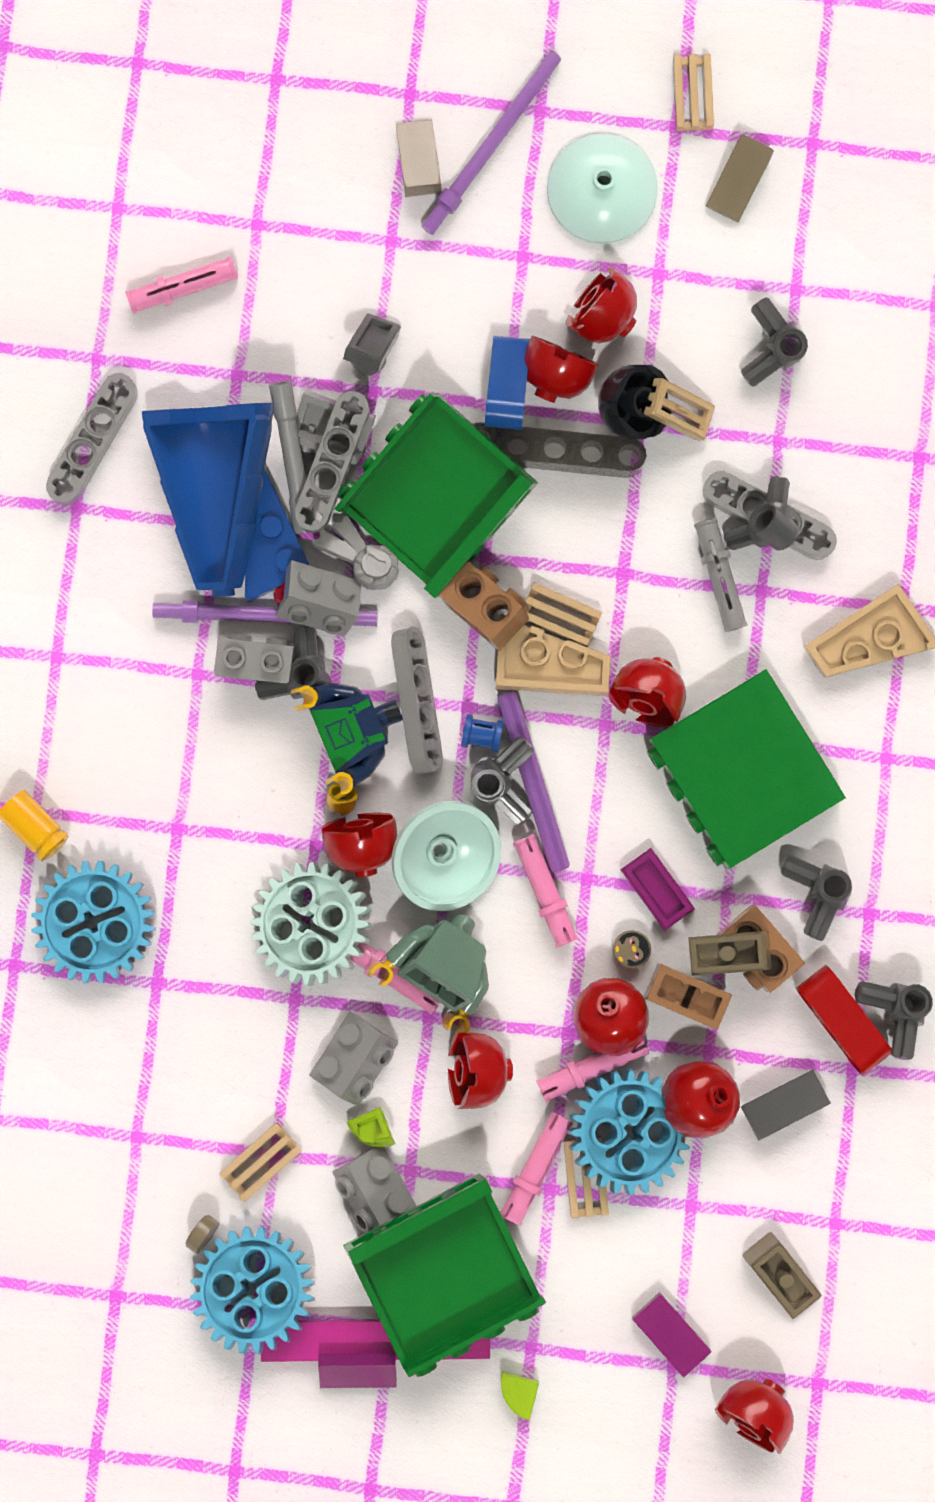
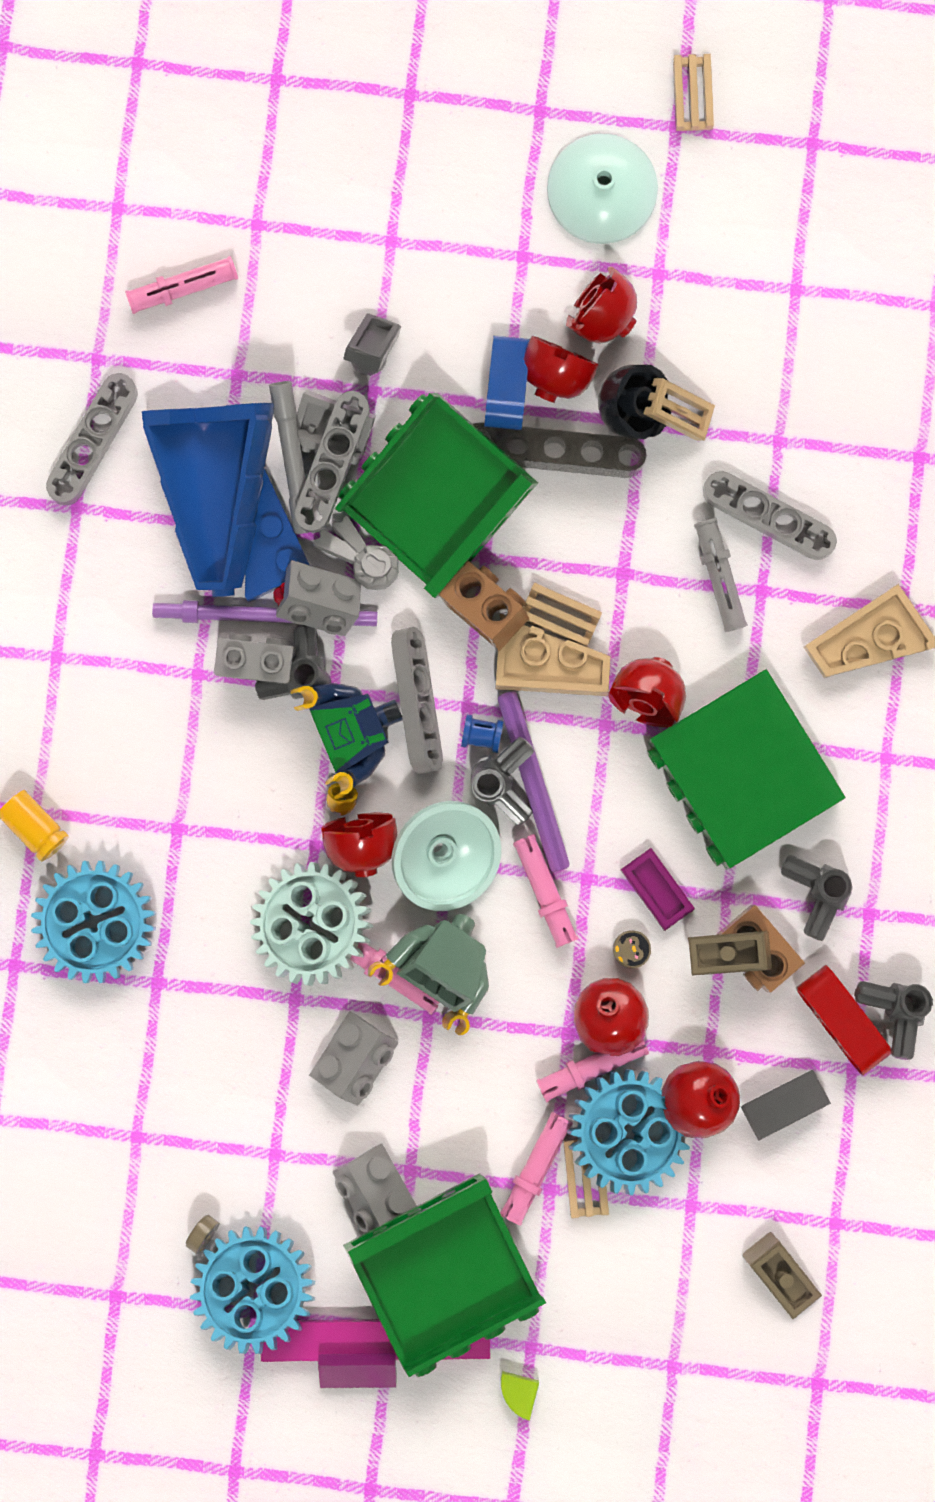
tan tile [219,1122,302,1202] -> none
lime tile [346,1107,396,1147] -> none
slope [396,119,442,197] -> none
medium lavender bar [421,51,561,235] -> none
red cylinder [448,1033,513,1109] -> none
magenta tile [631,1292,712,1378] -> none
medium nougat brick [644,963,732,1030] -> none
dark tan slope [705,134,774,223] -> none
red cylinder [715,1379,794,1454] -> none
dark grey axle [724,476,798,551] -> none
dark grey axle [741,297,808,387] -> none

